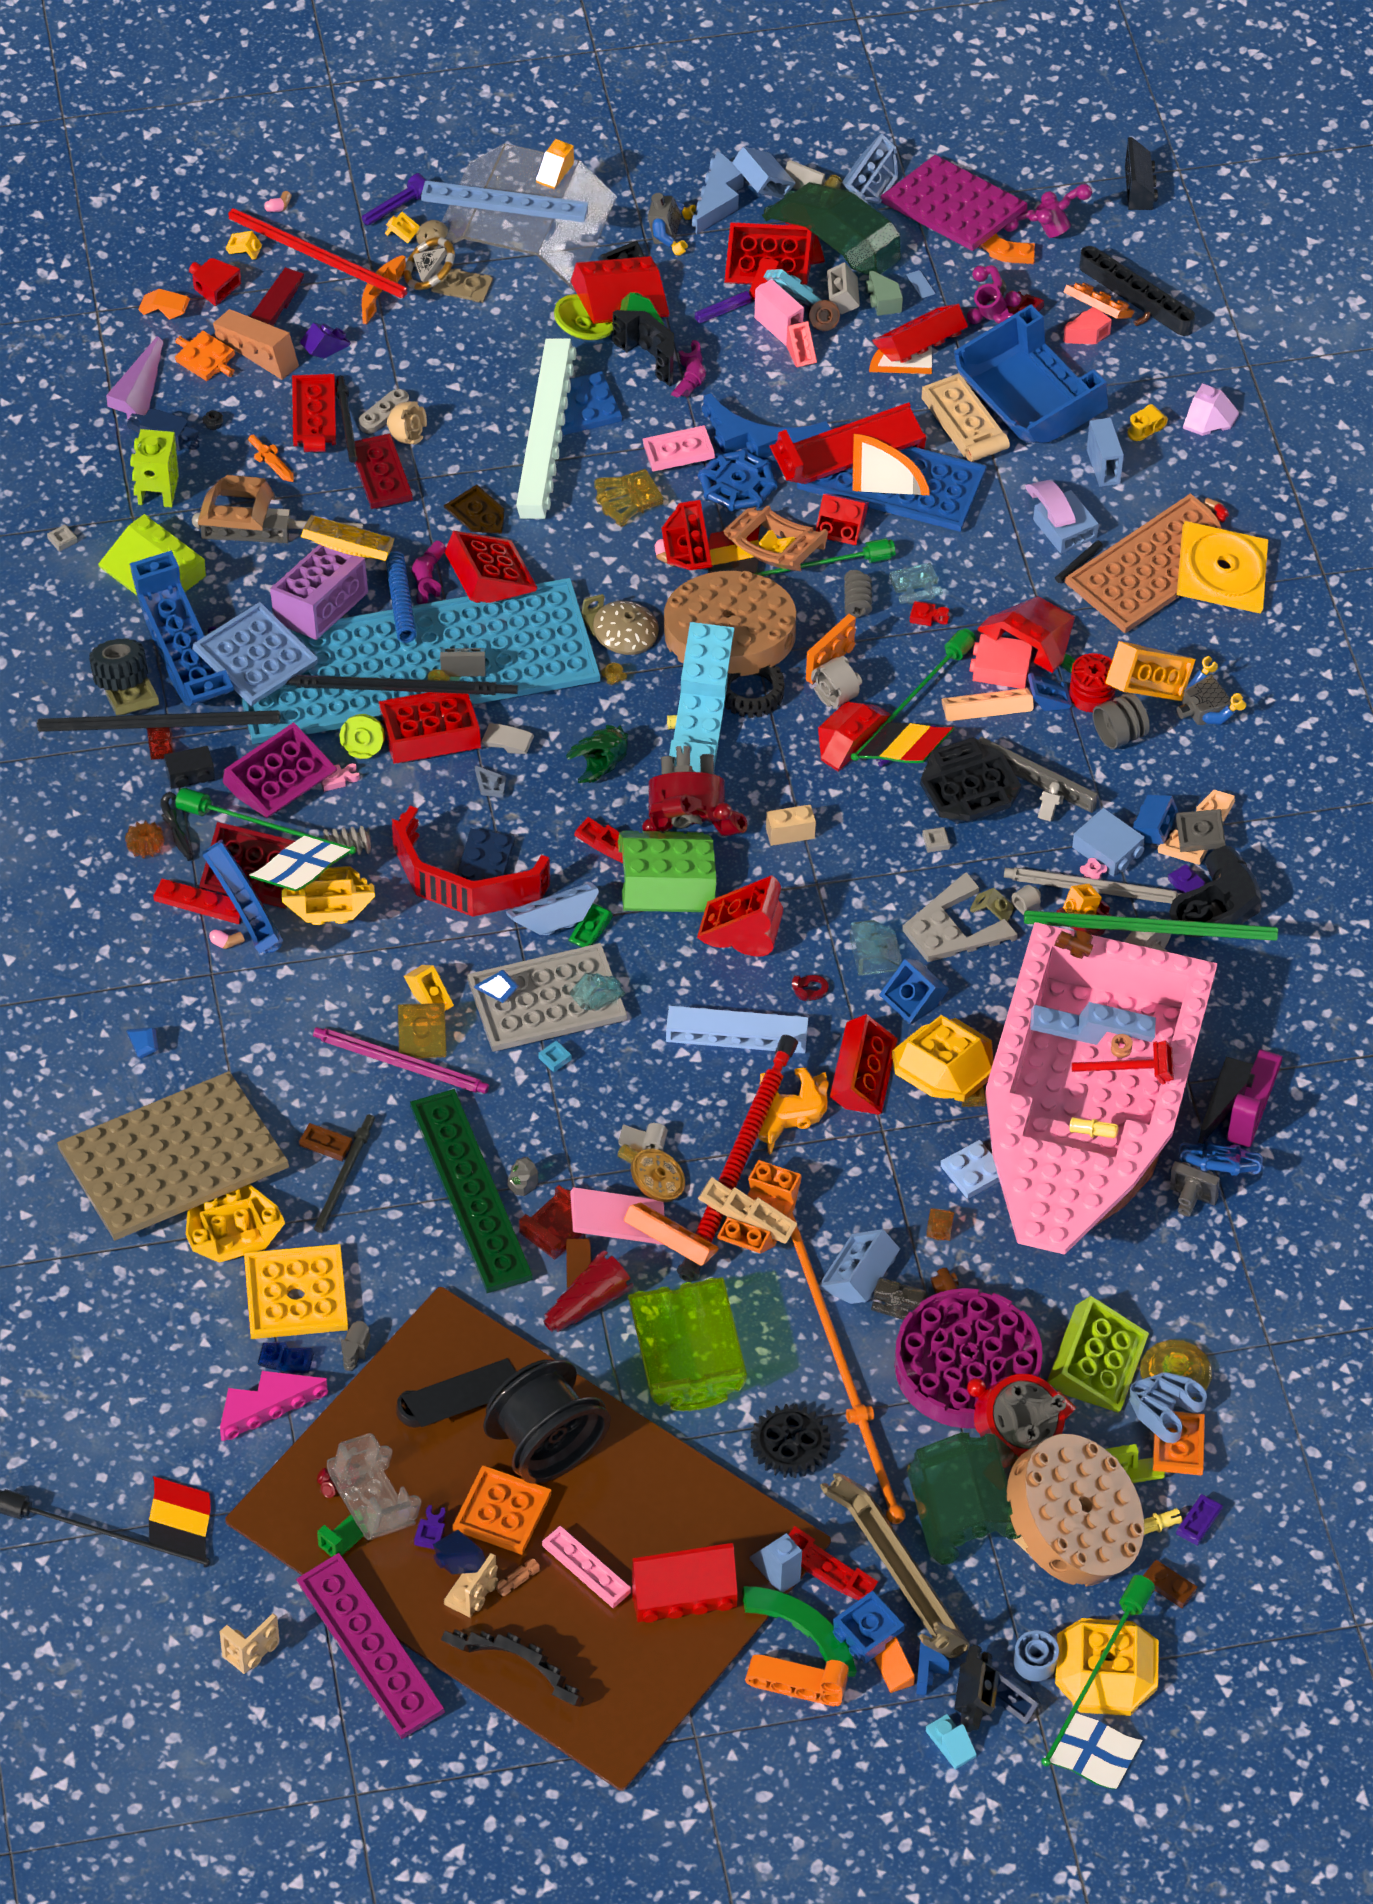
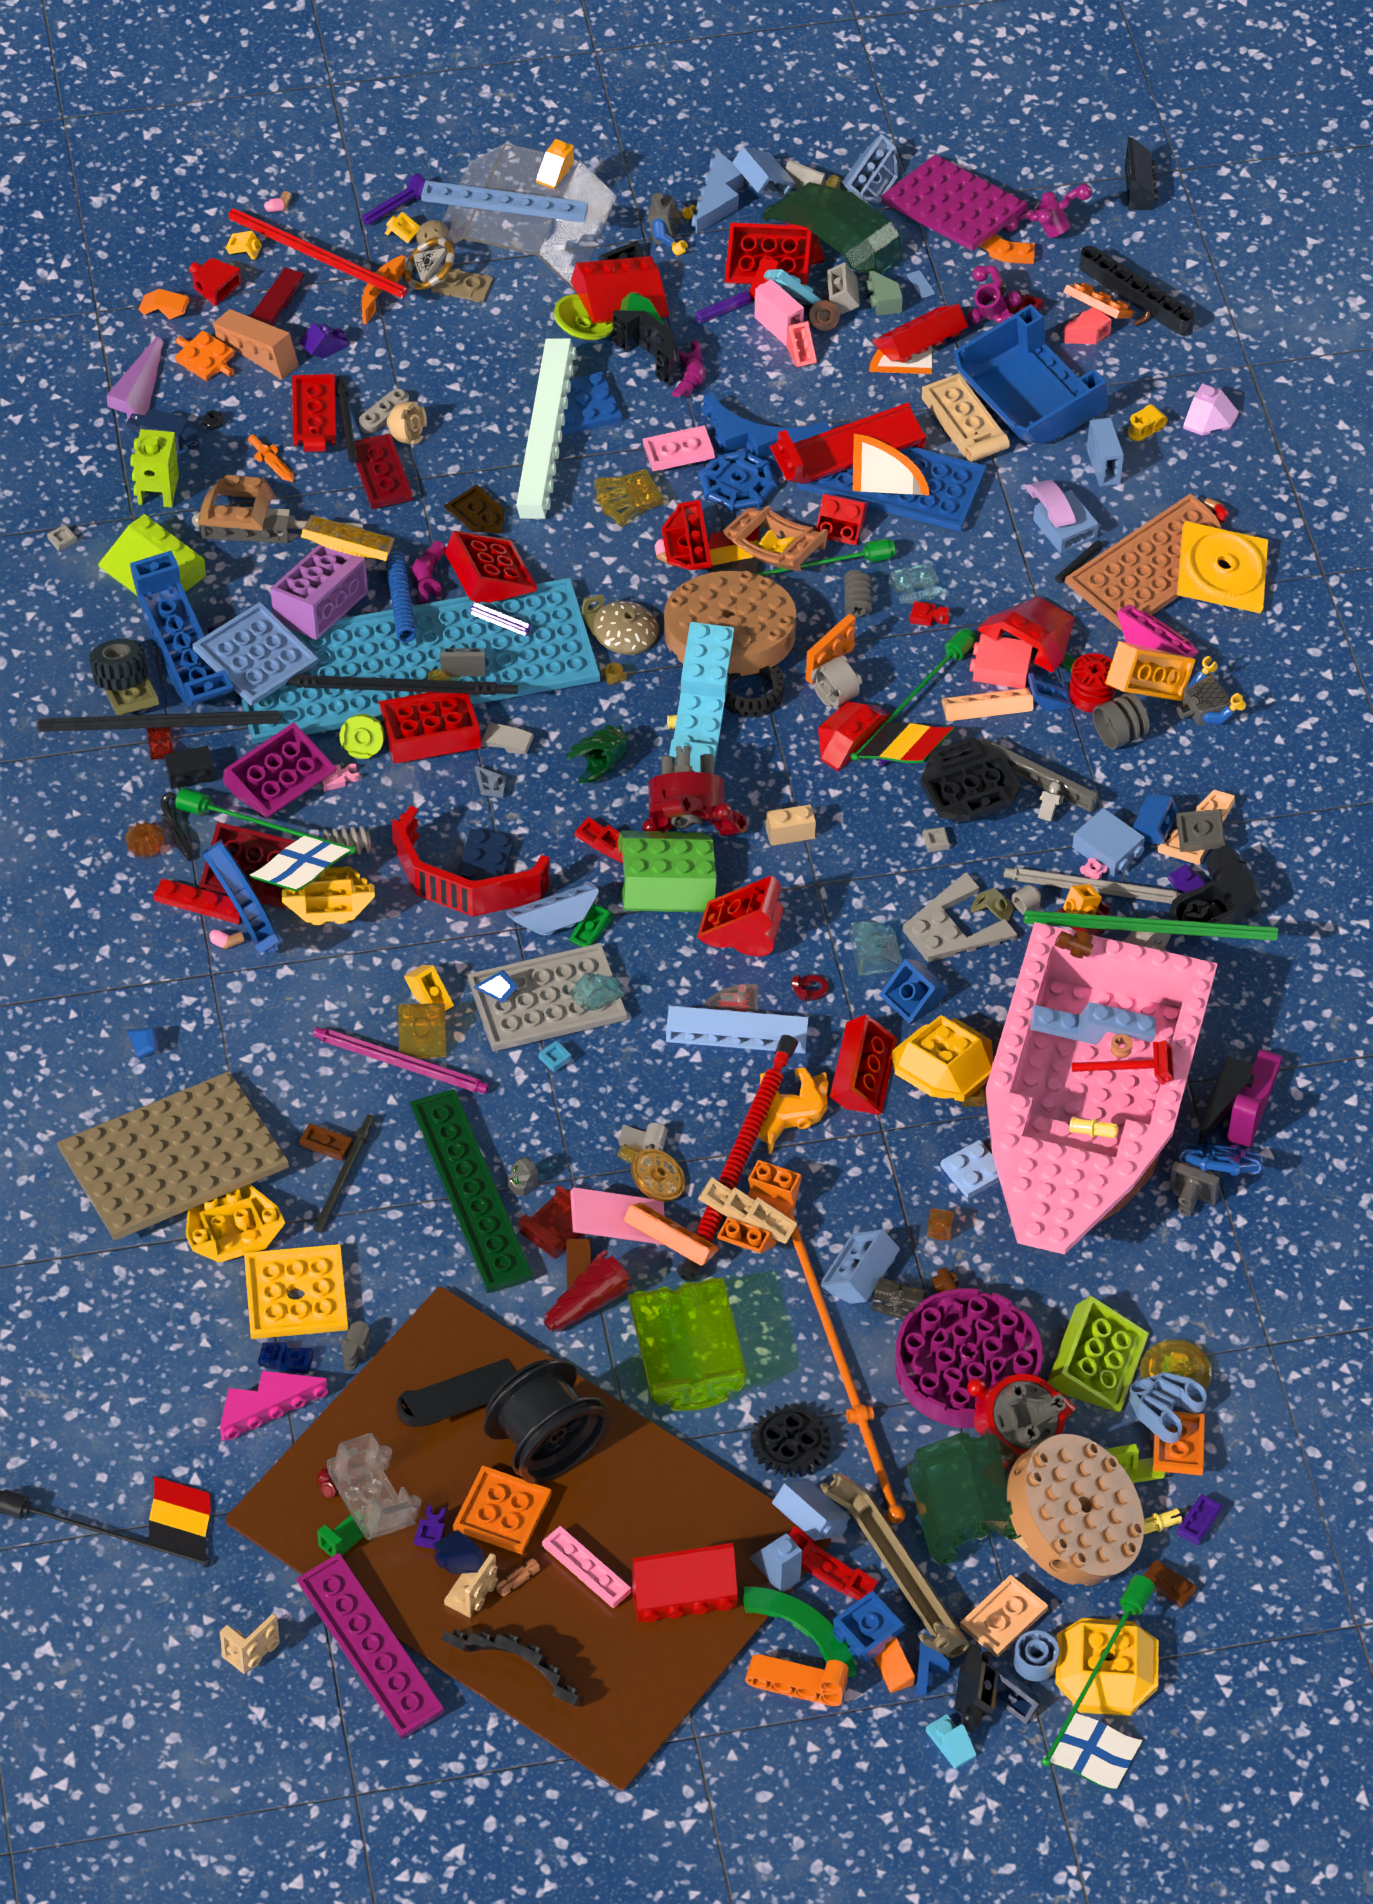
none -> axle [470,602,531,636]
none -> clear shield [704,984,758,1013]
none -> medium blue brick [772,1480,851,1541]
none -> light nougat plate [960,1575,1048,1658]
none -> dark pink wedge [1117,604,1199,658]

